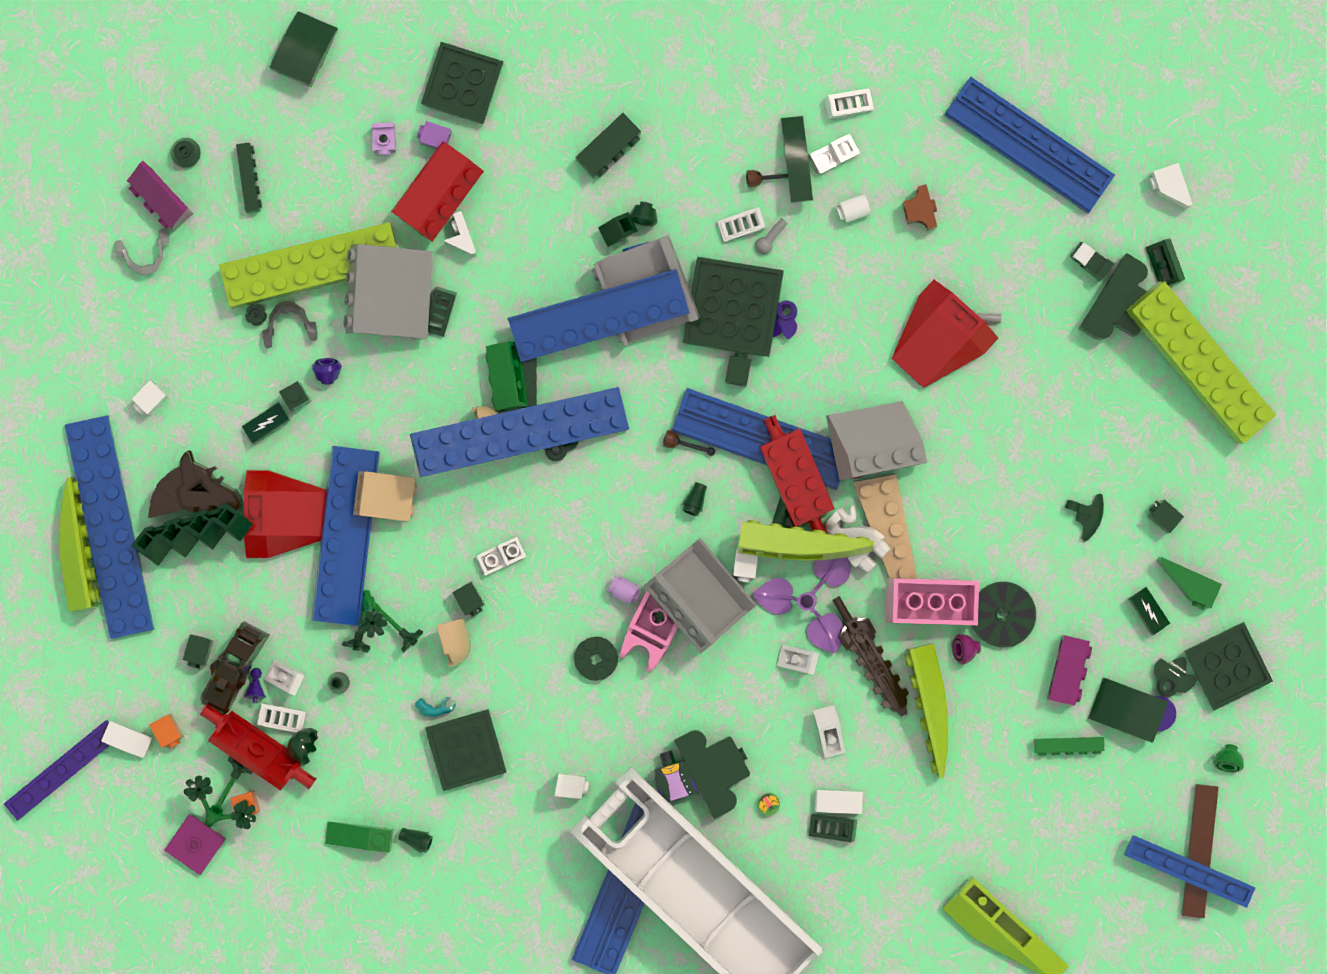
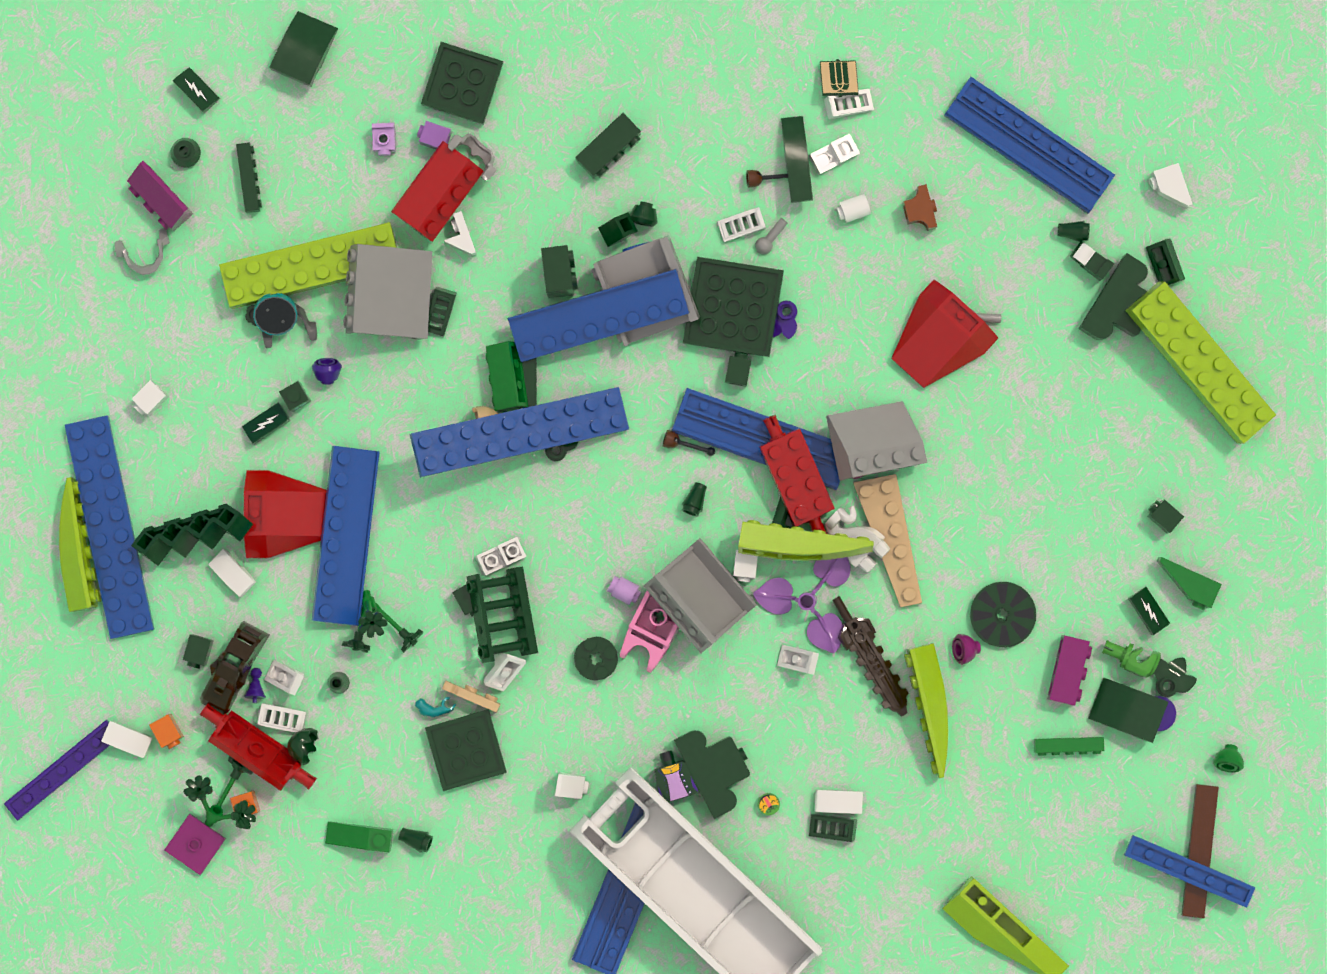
dark brown animal [148,450,243,518] -> none
tan brick [353,471,417,522] -> none
tan brick [437,618,471,668] -> none
white slope [813,705,846,758] -> none
bright pink brick [885,578,979,625] -> none
dark green piece [1065,494,1104,542] -> none
dark green plate [1184,622,1273,710] -> none
none -> dark green slope [172,67,220,114]
none -> white slope [208,549,256,598]
none -> black tile [253,293,297,336]
none -> tan plate [442,681,501,712]
none -> light grey helmet [448,133,496,181]
none -> dark green fence [466,566,538,663]
none -> white slope [484,653,526,692]
none -> dark green brick [541,245,578,298]
none -> piece [820,59,859,97]
none -> dark green cone [1058,221,1090,242]
none -> bright green piece [1102,640,1161,678]

